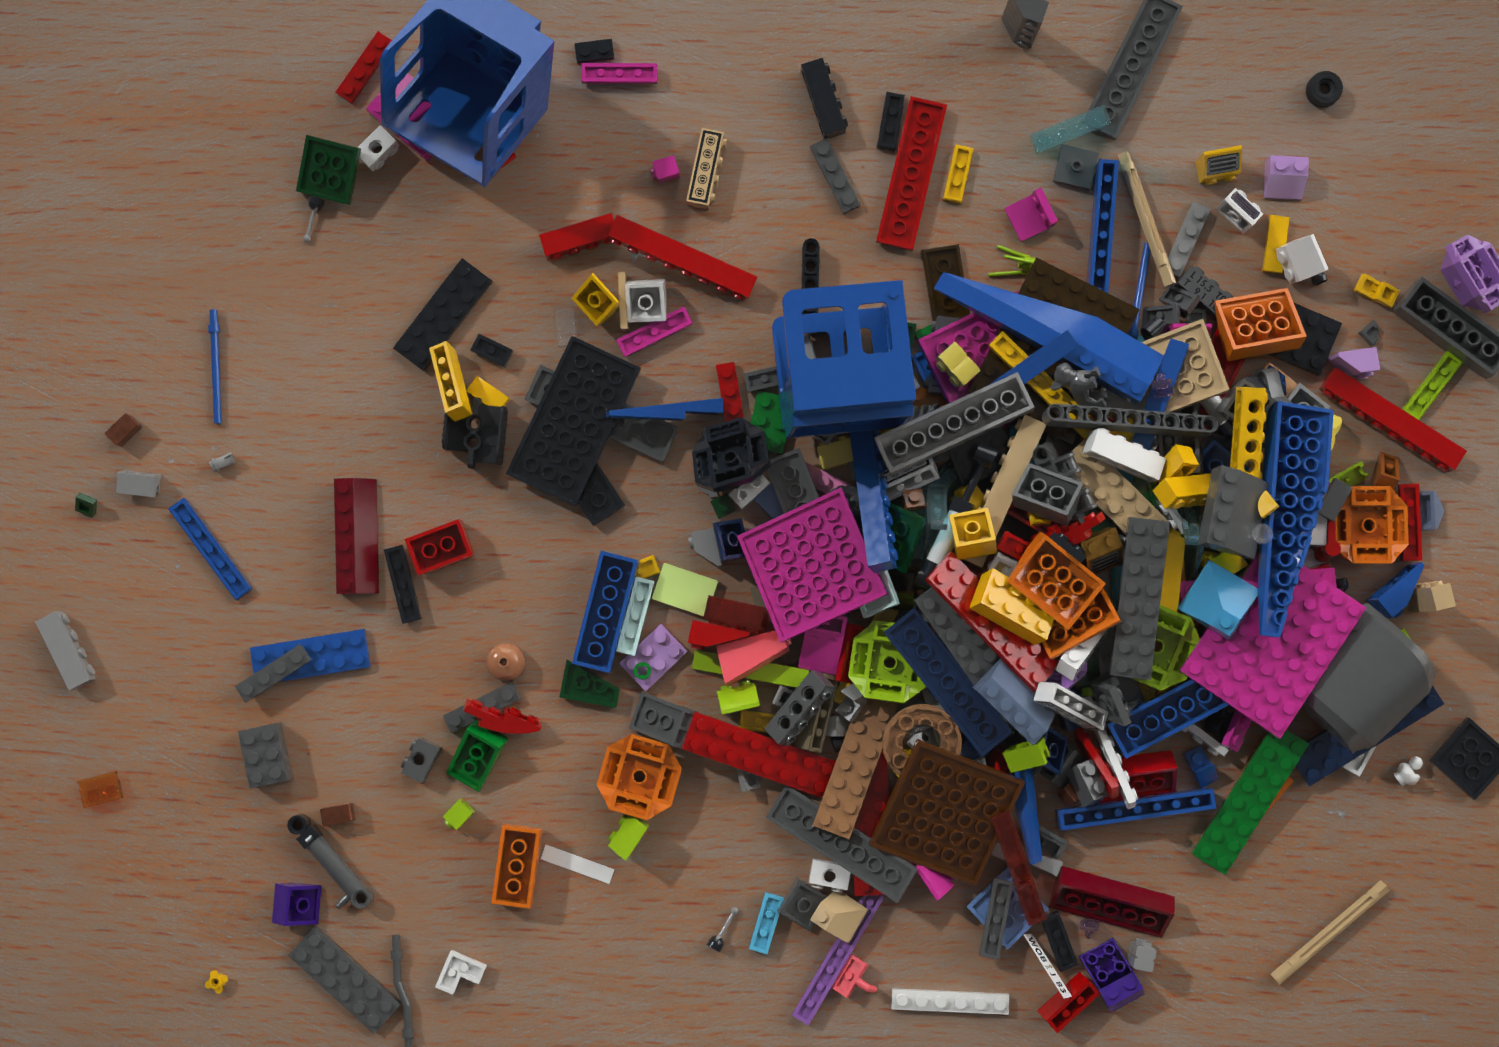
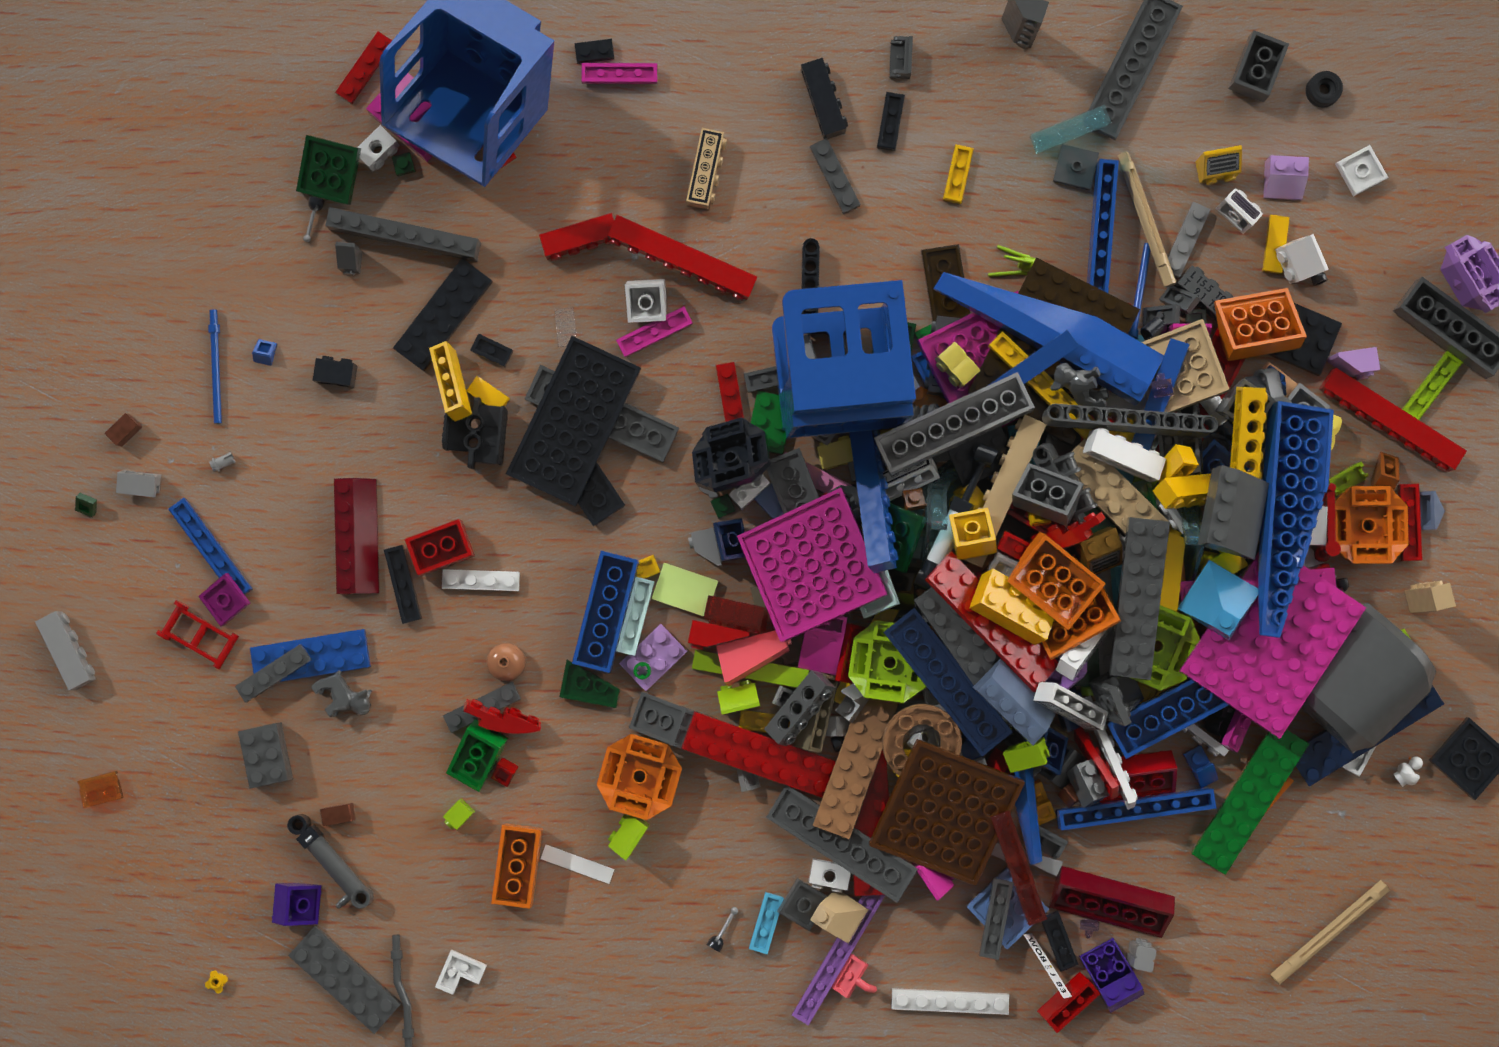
dark grey brick [401,737,442,783] -> none
yellow slope [571,273,619,326] -> none
blue slope [606,398,723,421] -> none
tan tile [618,272,629,332] -> none
dark pink brick [650,155,680,184] -> none
red plate [876,96,948,251] -> none
dark pink bracket [1005,187,1058,242] -> none
black plate [1050,532,1086,564] -> none
clear plate [1252,524,1273,544] -> none
yellow tile [1258,491,1280,519] -> none
dark grey tile [1318,478,1352,522] -> none
yellow slope [1354,274,1400,308] -> none
dark grey tile [1359,320,1379,347] -> none
blue slope [1366,562,1424,619] -> none
none -> red piece [156,600,239,670]
none -> magenta tile [198,573,251,627]
none -> blue slope [252,339,277,366]
none -> dark grey animal [311,670,372,717]
none -> black brick [312,356,358,388]
none -> dark grey brick [325,207,481,262]
none -> dark grey slope [335,242,363,276]
none -> dark green plate [392,152,416,177]
none -> white plate [442,569,520,591]
none -> red slope [491,758,518,787]
none -> dark grey hinge [889,36,913,79]
none -> light orange slope [1034,779,1057,825]
none -> dark grey brick [1228,30,1289,102]
none -> white plate [1335,145,1388,197]

